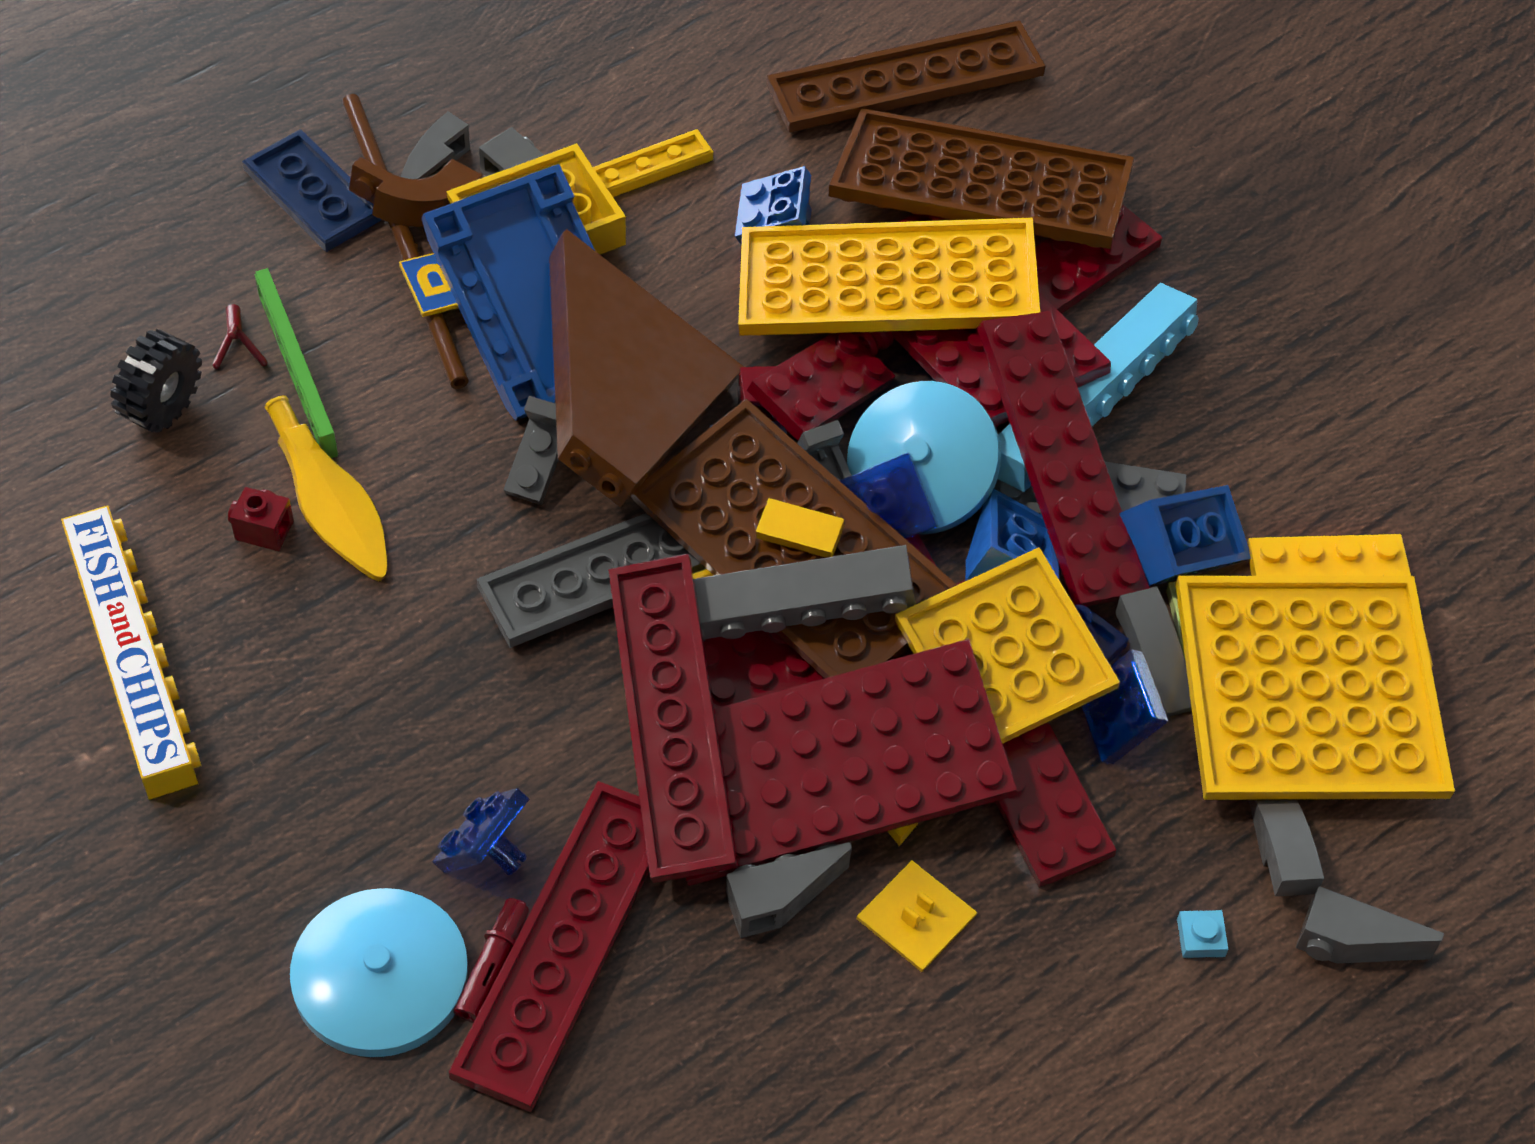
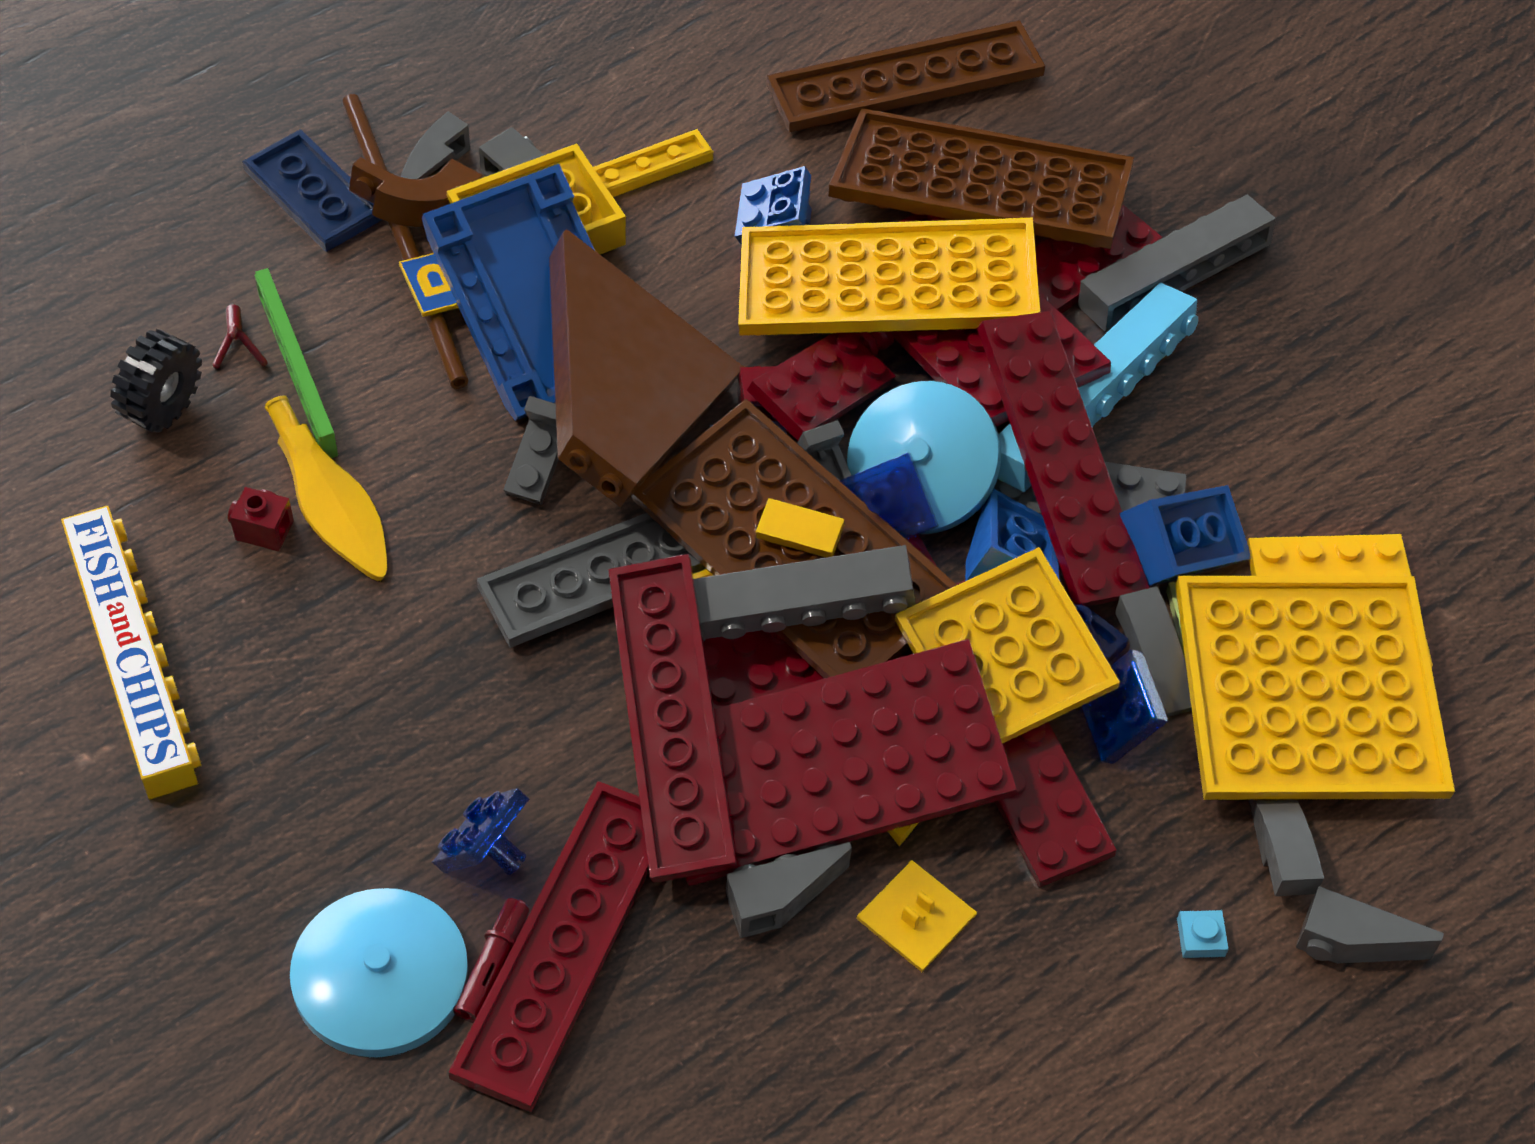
none -> dark grey brick [1078,194,1276,332]

